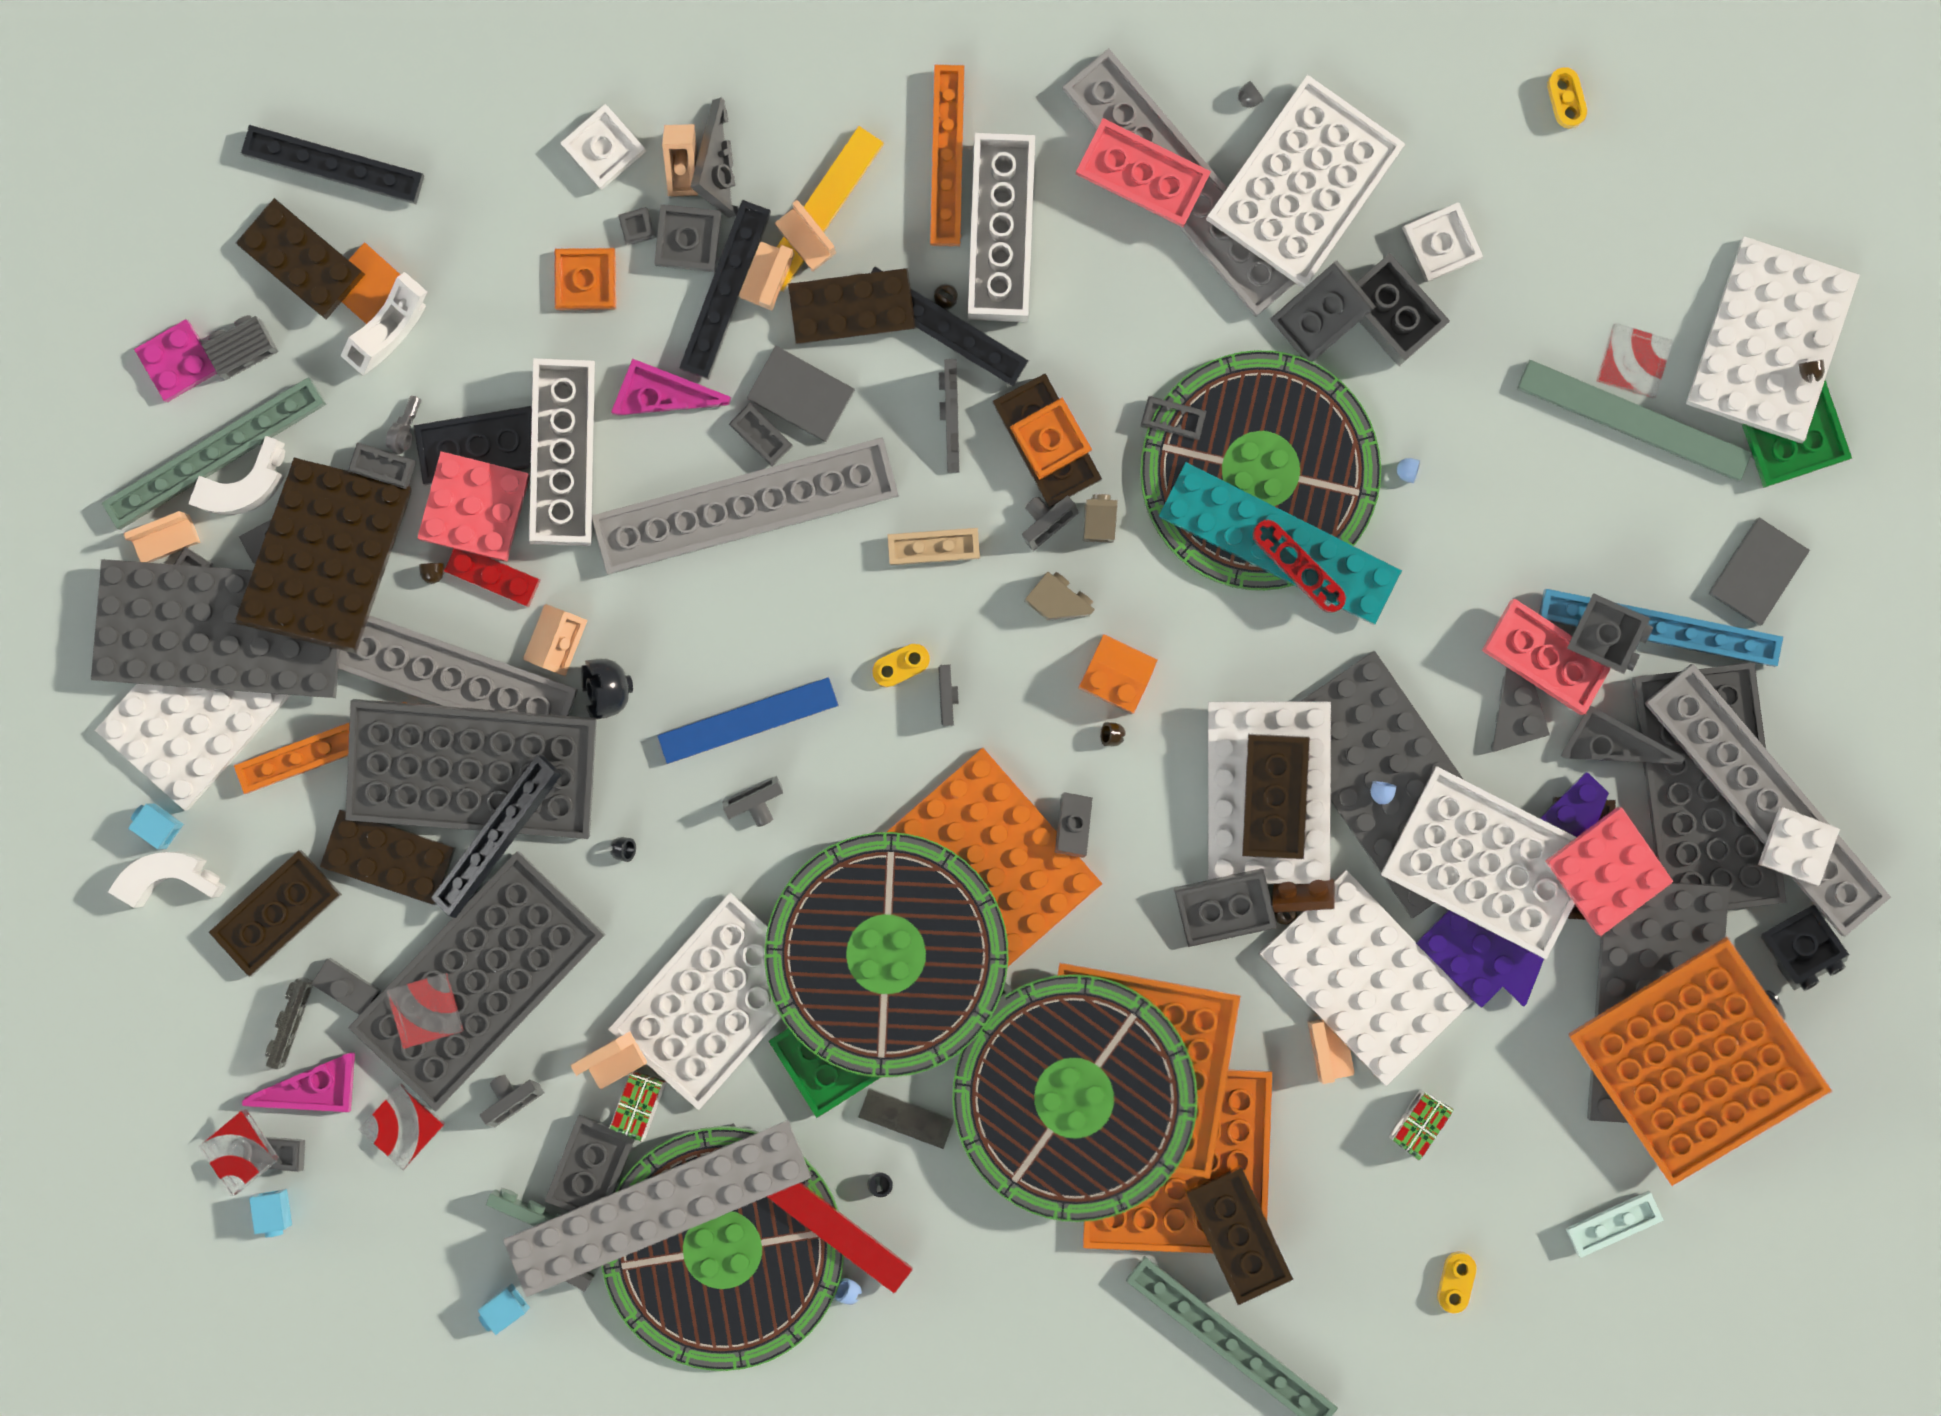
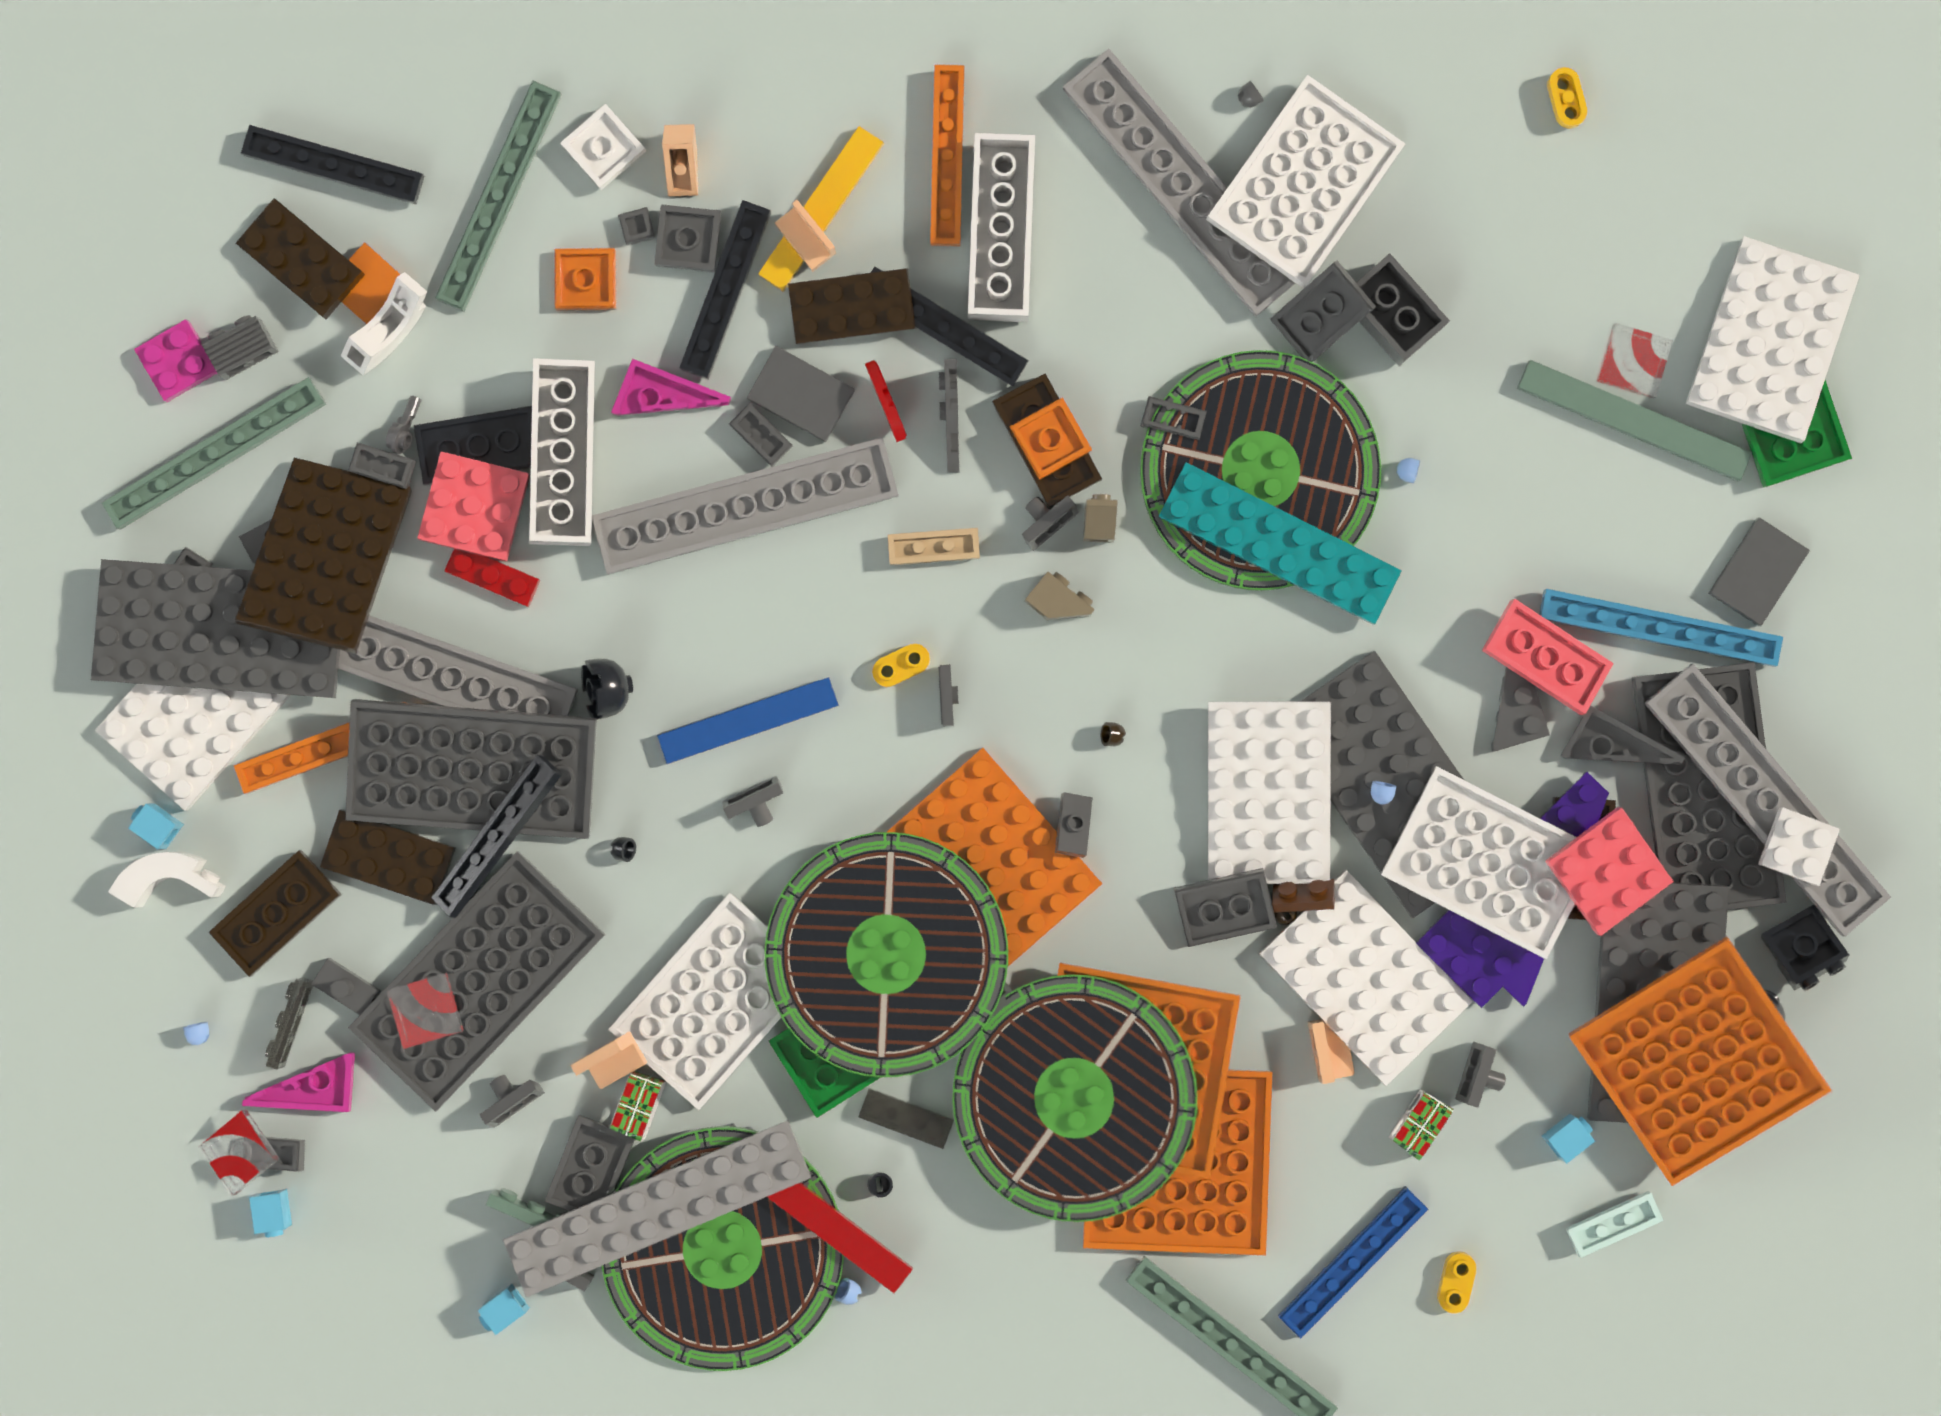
light nougat panel [123,511,201,563] -> none
white arch [188,436,285,515] -> none
tile [358,1083,446,1170] -> none
dark brown hinge [419,563,444,584] -> none
light nougat panel [523,604,588,676] -> none
dark grey wing [690,97,738,218] -> none
light nougat panel [739,242,794,311] -> none
dark brown hinge [934,284,958,309] -> none
coral plate [1076,118,1211,228] -> none
orange slope [1078,634,1158,714] -> none
dark brown plate [1186,1166,1294,1305] -> none
dark brown plate [1242,734,1310,859] -> none
red beam [1252,520,1346,613] -> none
white plate [1402,202,1483,283] -> none
dark grey plate [1567,593,1653,674] -> none
dark brown hinge [1798,360,1825,383] -> none
none -> light blue hinge [183,1022,210,1045]
none -> sand green tile [435,81,561,312]
none -> red tile [865,360,907,442]
none -> blue tile [1278,1186,1429,1339]
none -> dark grey tile [1455,1041,1506,1108]
none -> medium azure brick [1542,1114,1595,1164]

